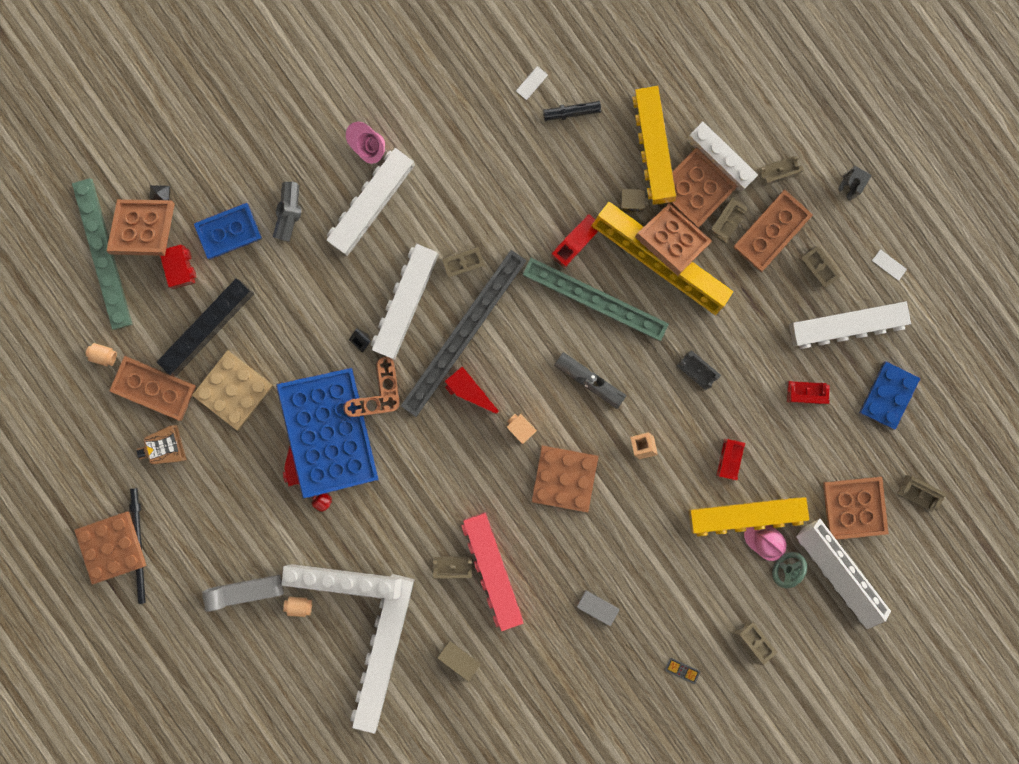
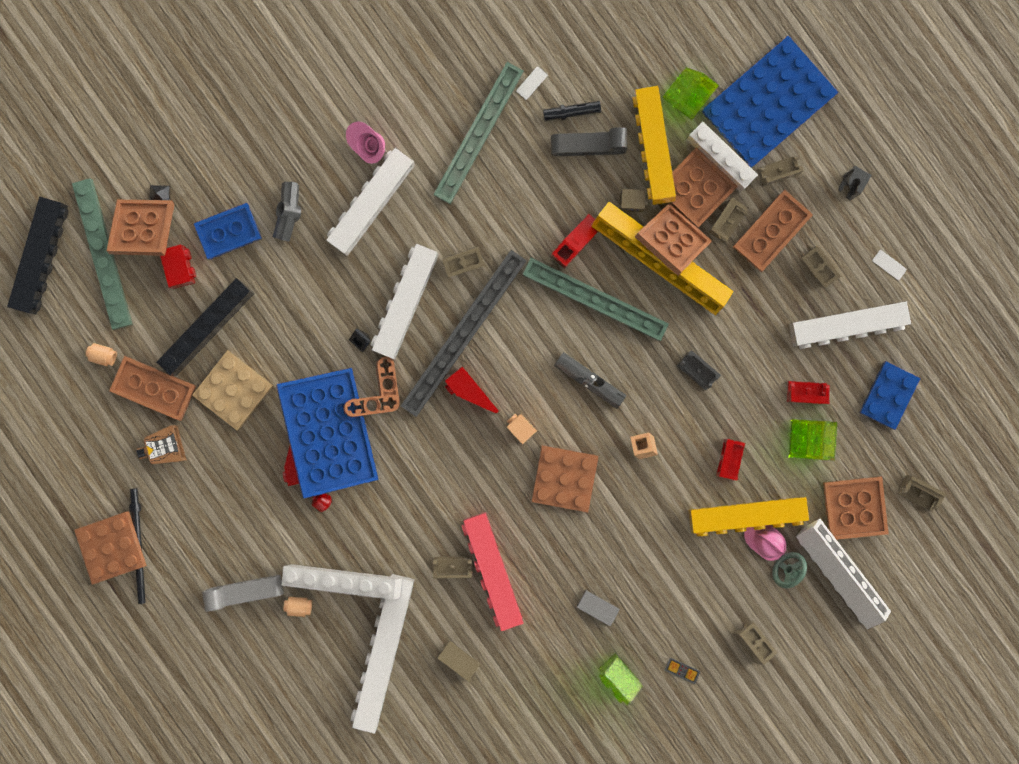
none -> black brick [7,196,68,315]
none -> sand green plate [433,62,524,205]
none -> dark grey beam [551,127,627,156]
none -> clear neon green slope [599,653,643,706]
none -> clear neon green slope [662,67,719,121]
none -> blue plate [702,35,838,168]
none -> clear neon green slope [789,419,837,461]

